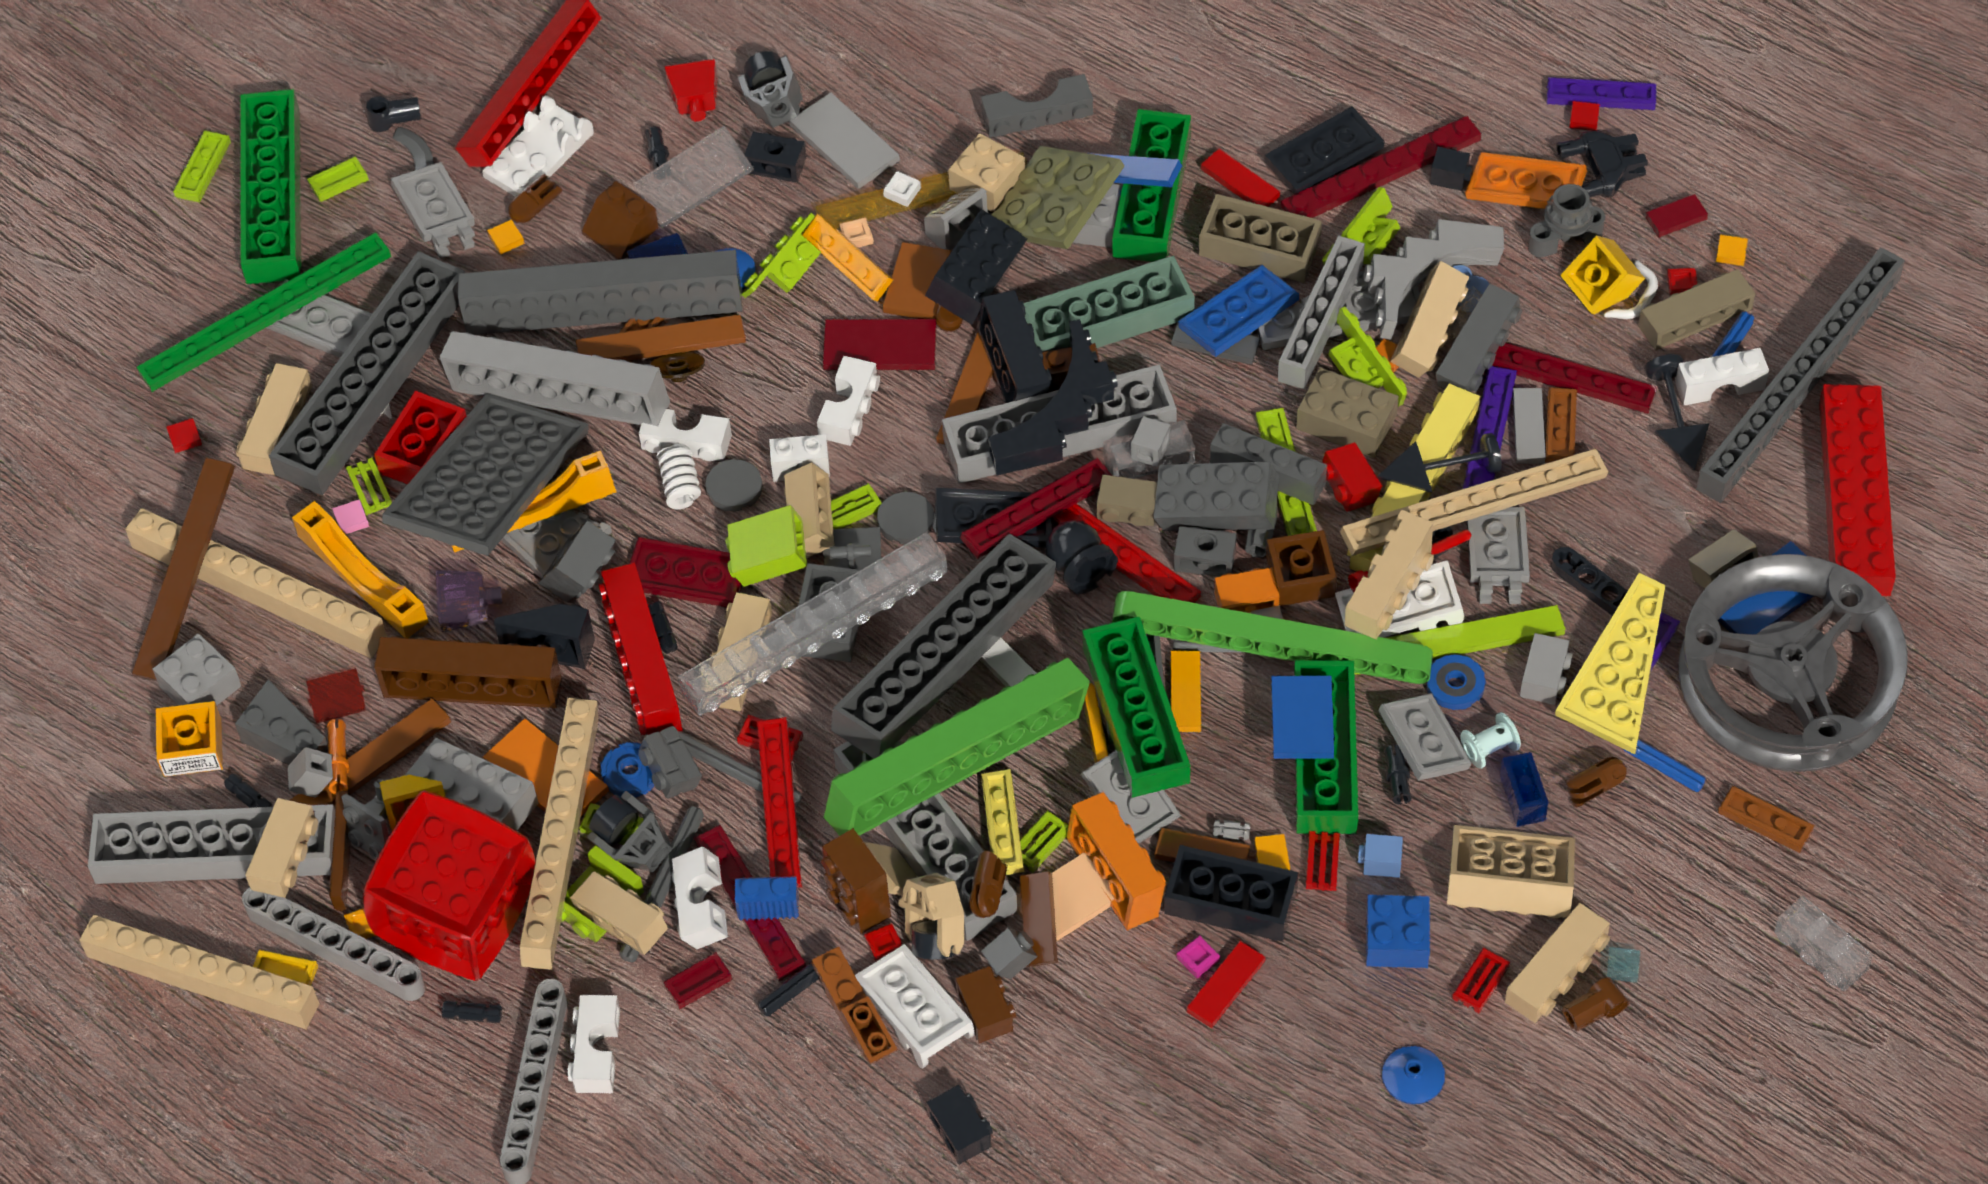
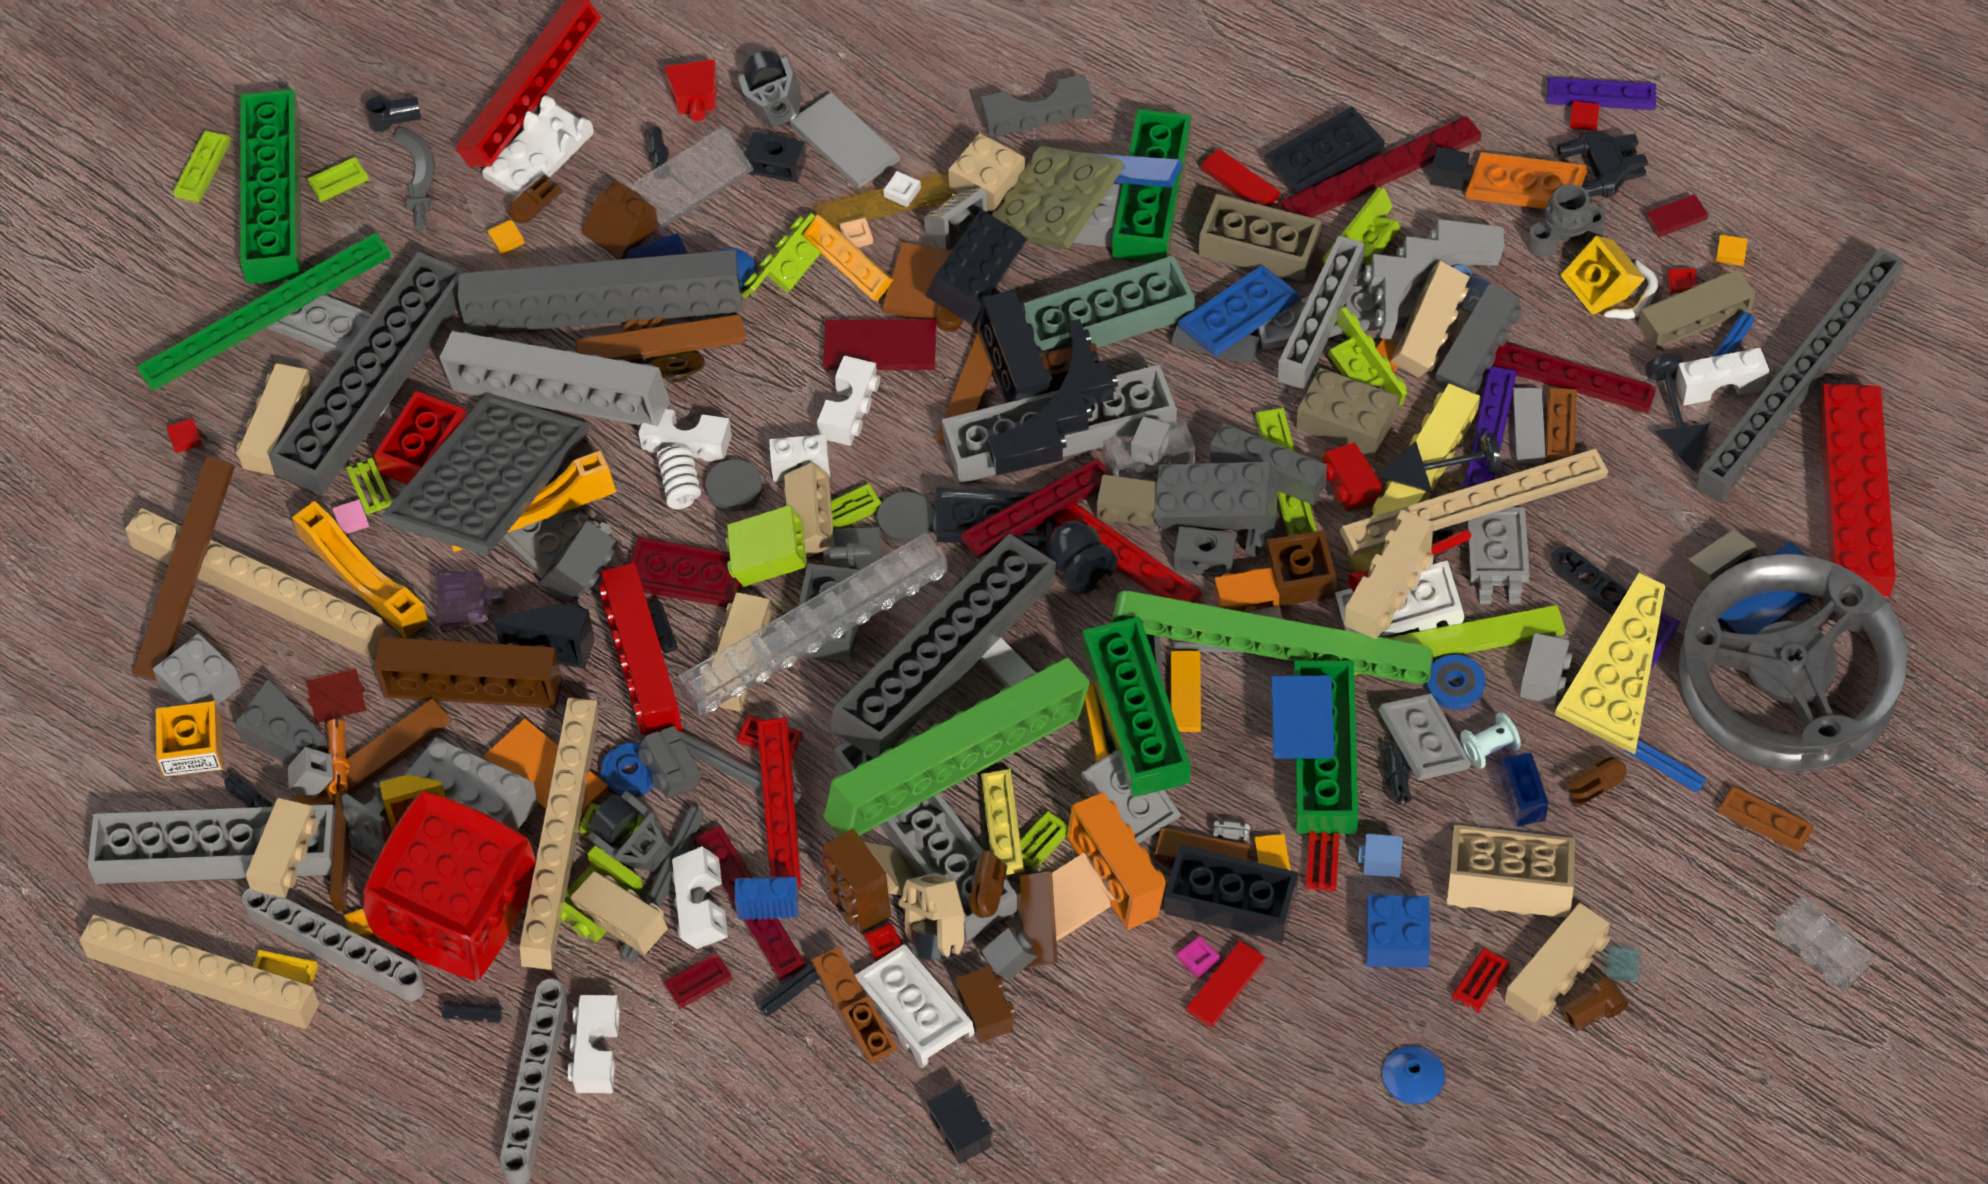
light grey tile [391,162,475,258] -> none

